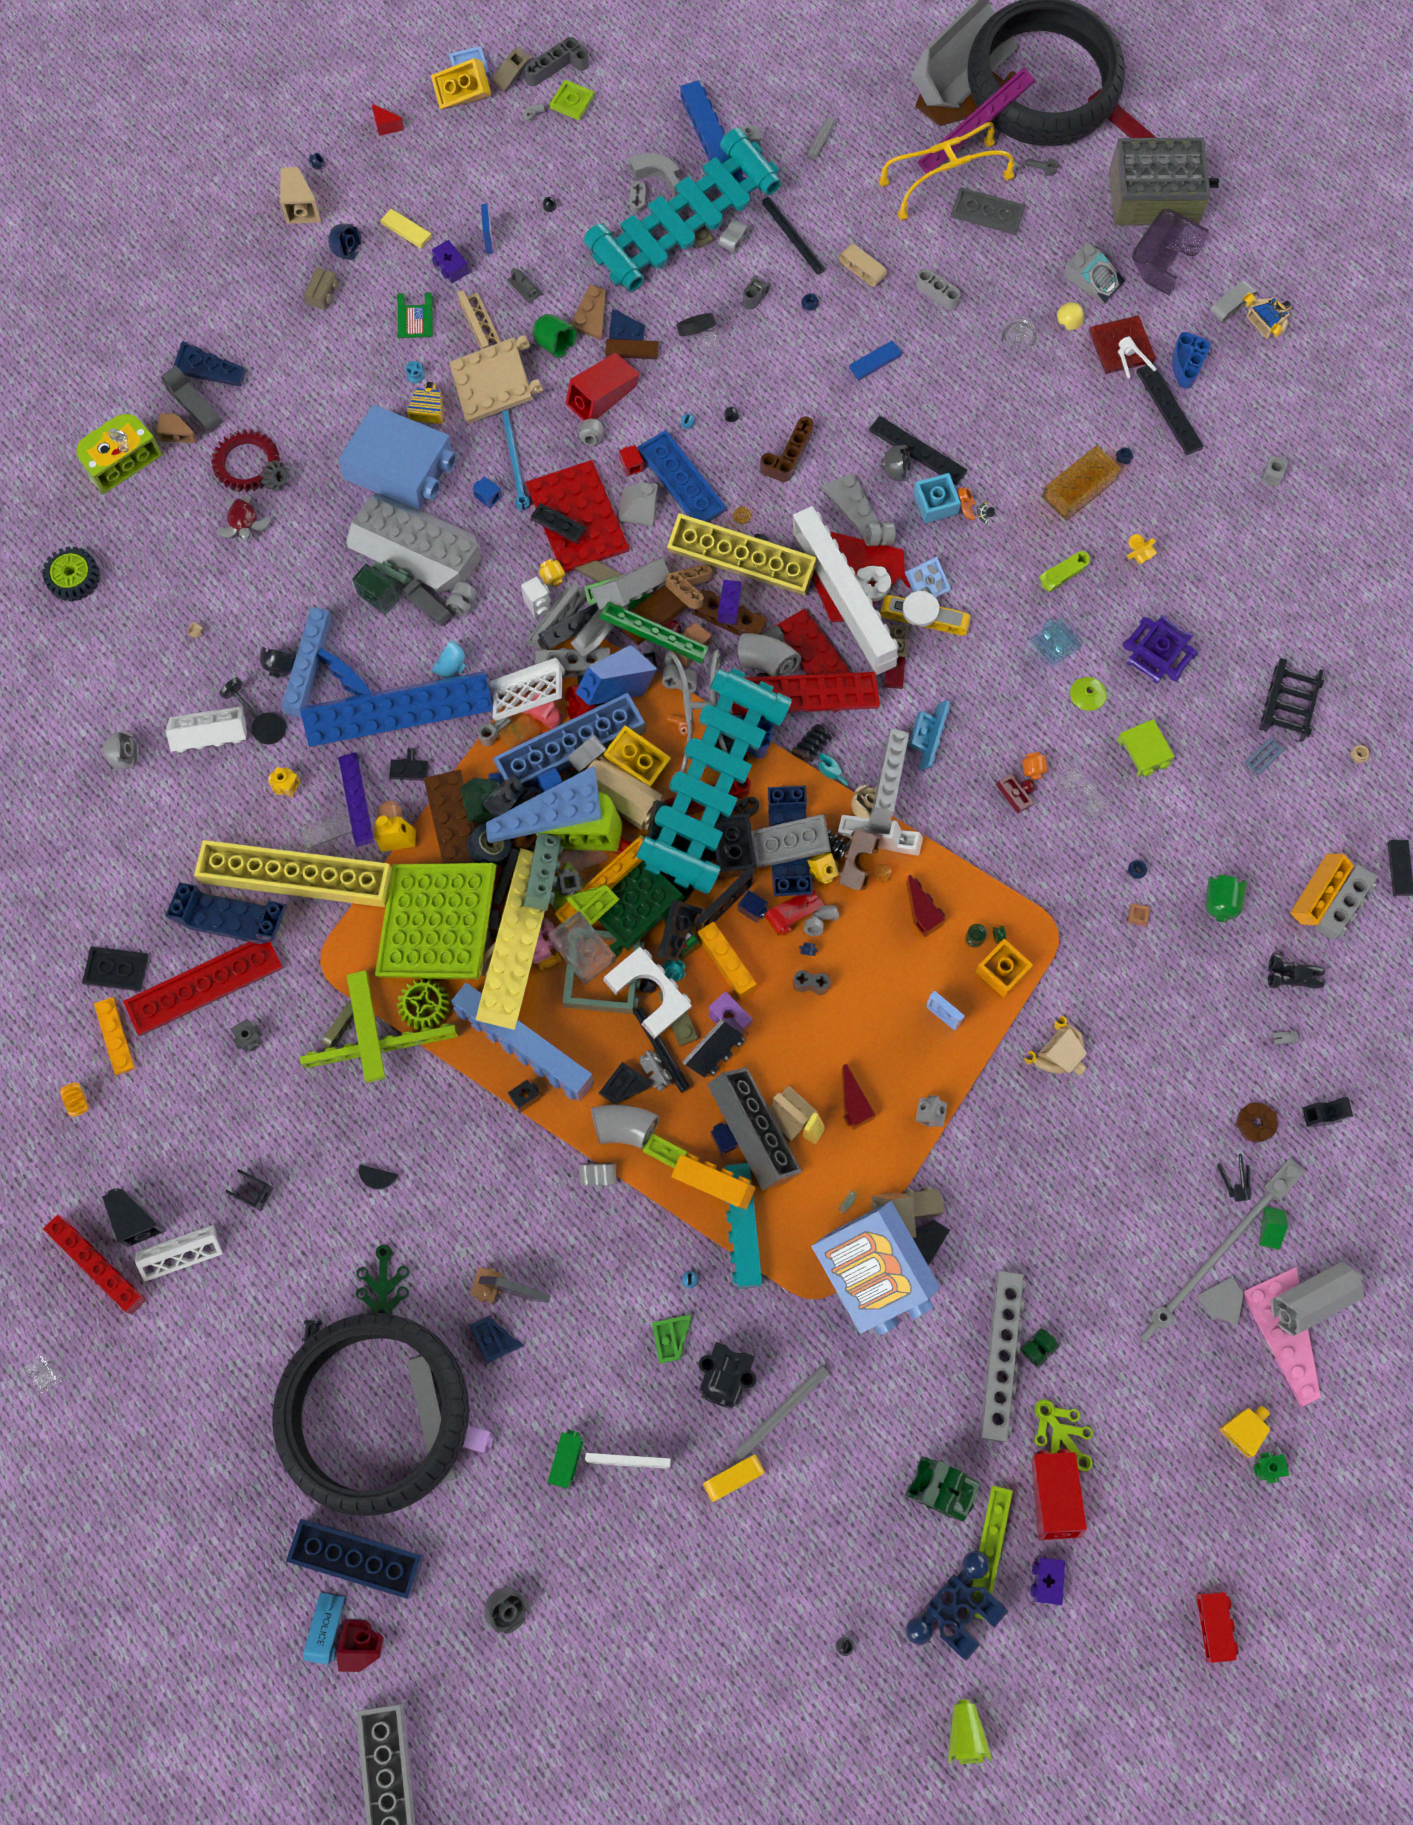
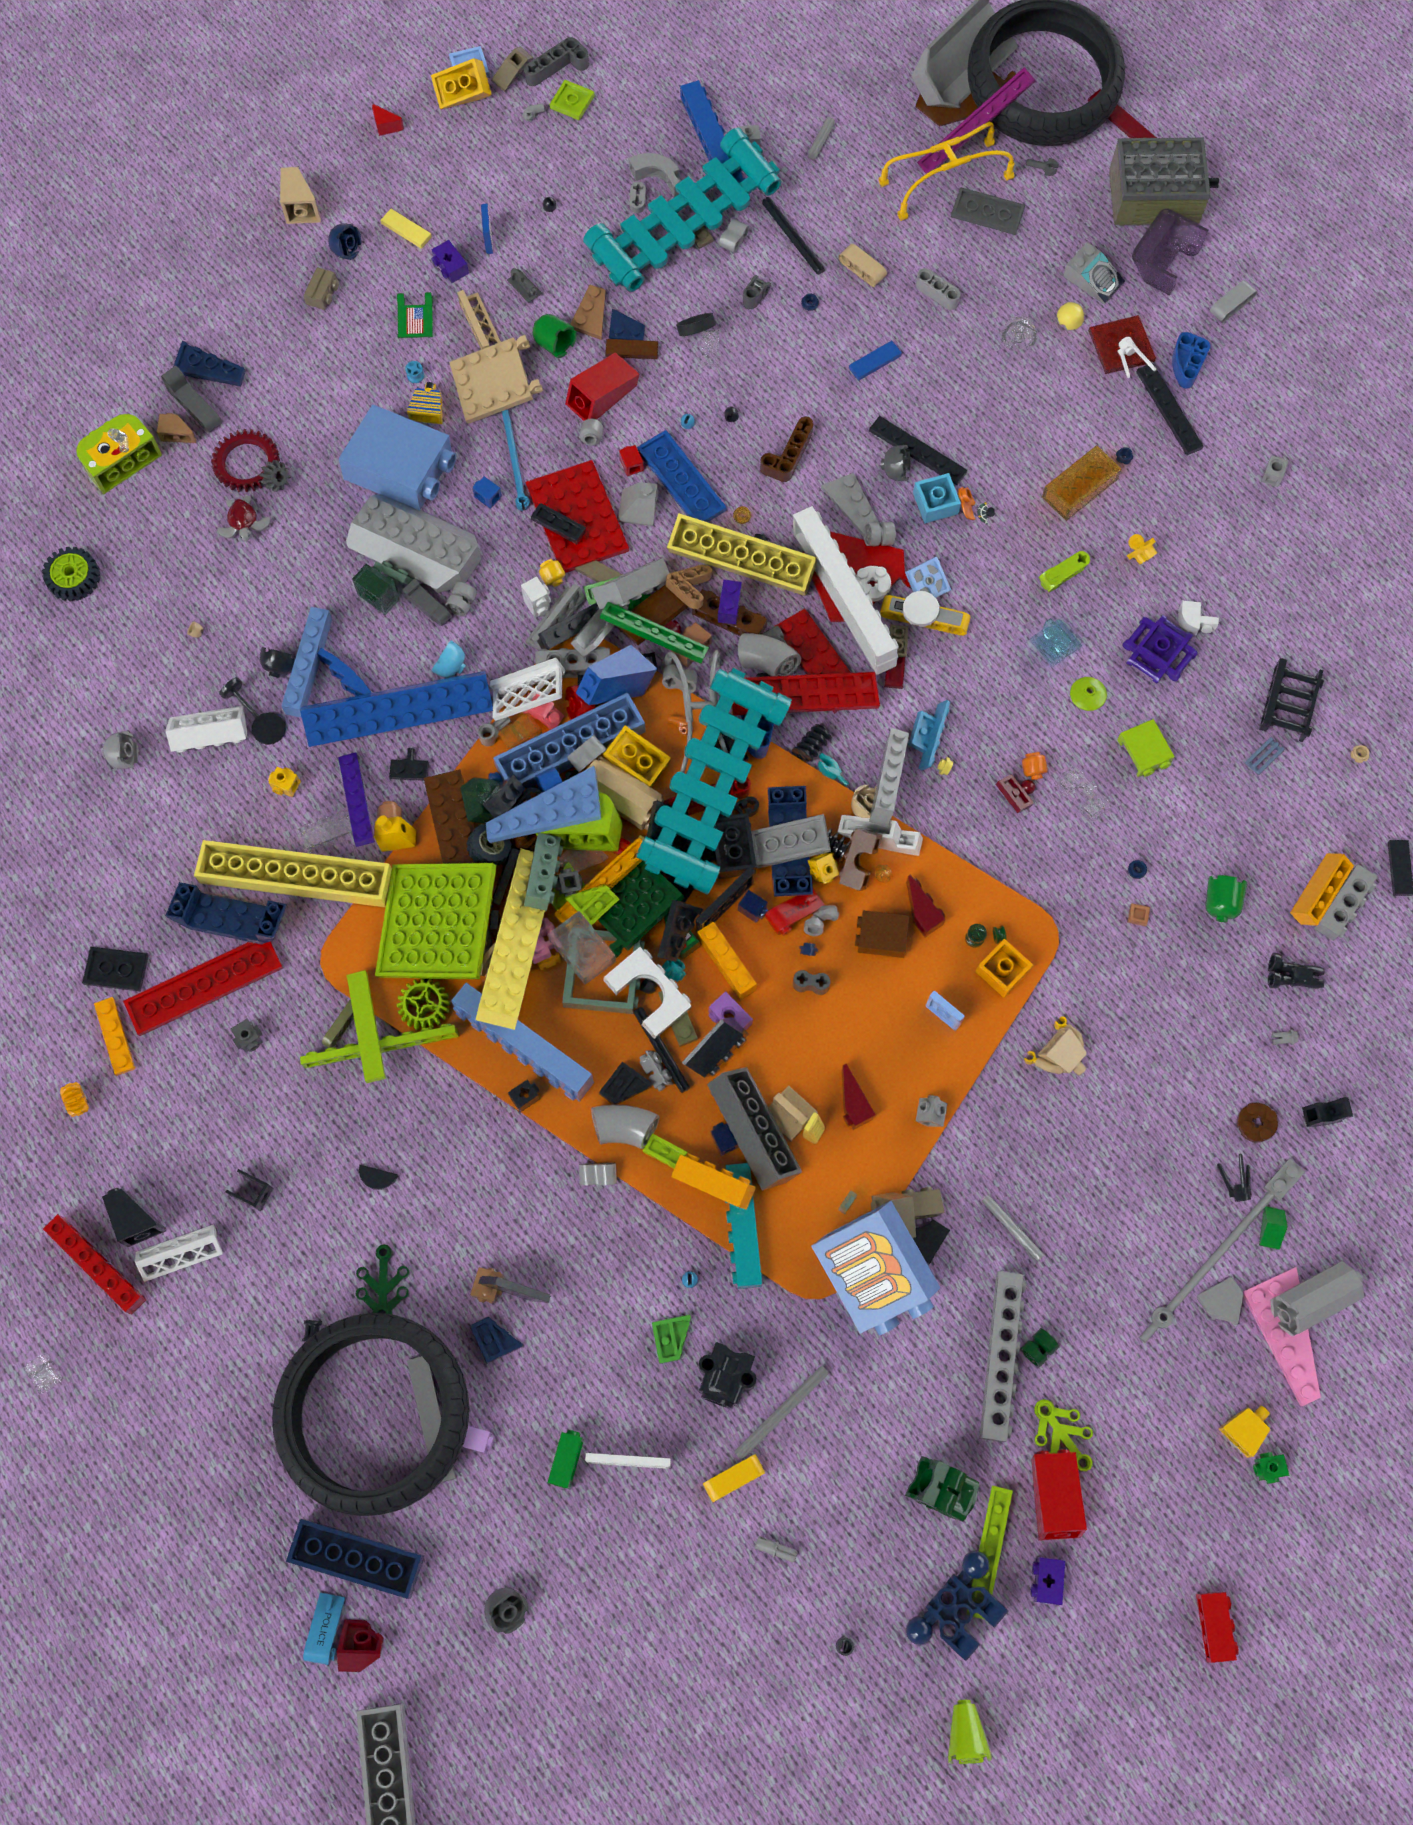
dark blue plate [309,152,325,170] -> none
torso [1242,293,1292,340] -> none
none -> light grey axle [755,1536,797,1562]
none -> reddish brown brick [855,910,909,958]
none -> light yellow plate [937,757,953,775]
none -> light grey piece [982,1195,1044,1262]
none -> white brick [1178,601,1219,636]

